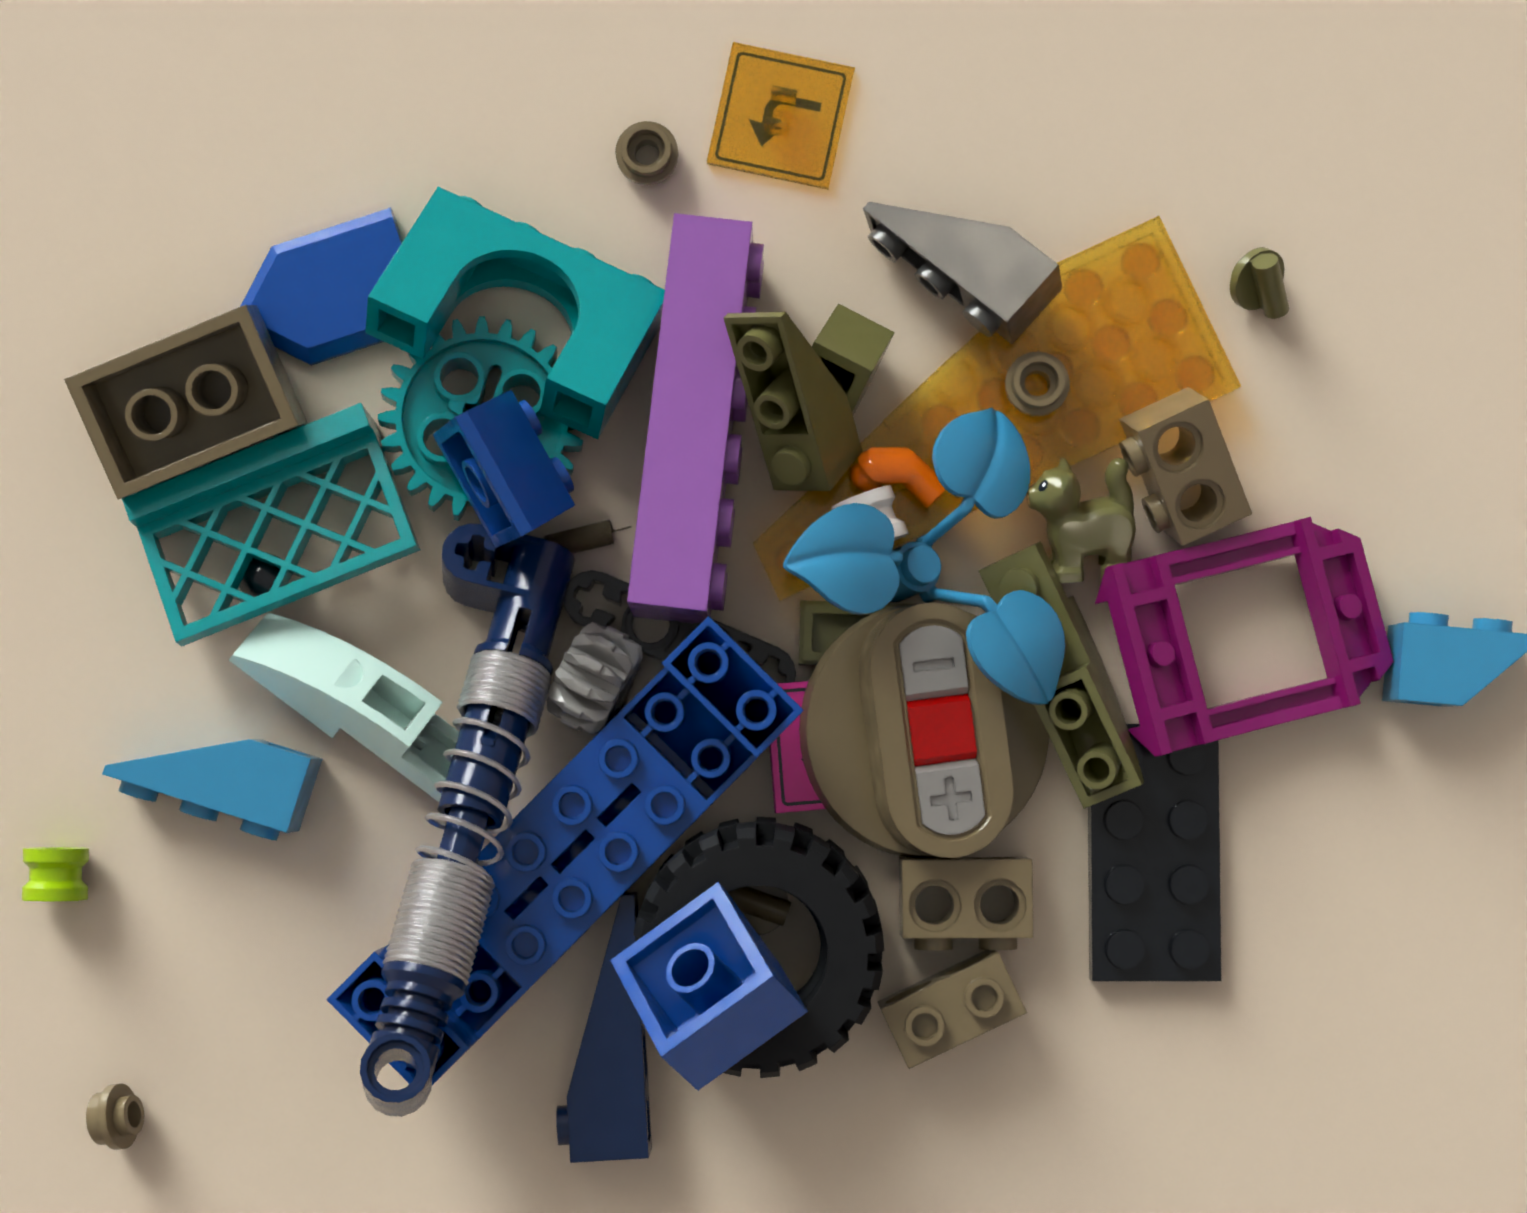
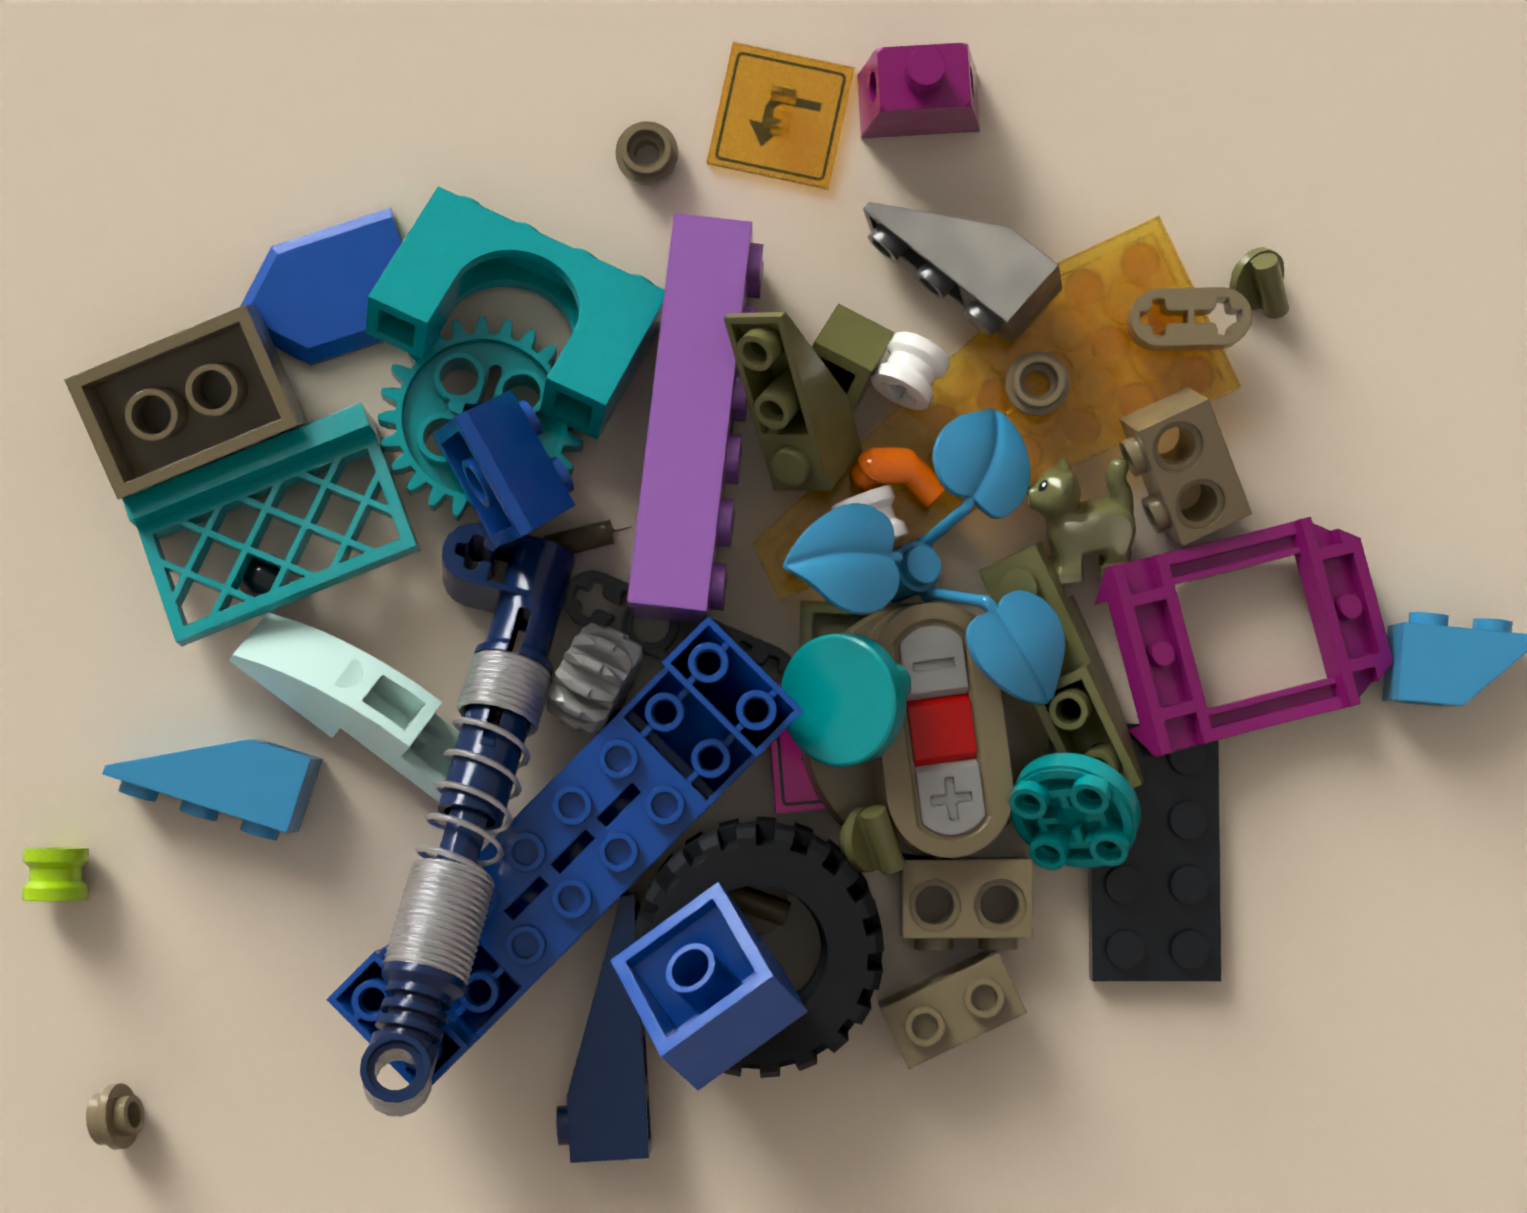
none -> teal tile [781,633,912,767]
none -> olive plate [839,804,906,874]
none -> magenta torso [857,43,980,139]
none -> white wheel [871,332,951,410]
none -> teal tile [1009,753,1141,870]
none -> dark tan beam [1126,287,1253,351]

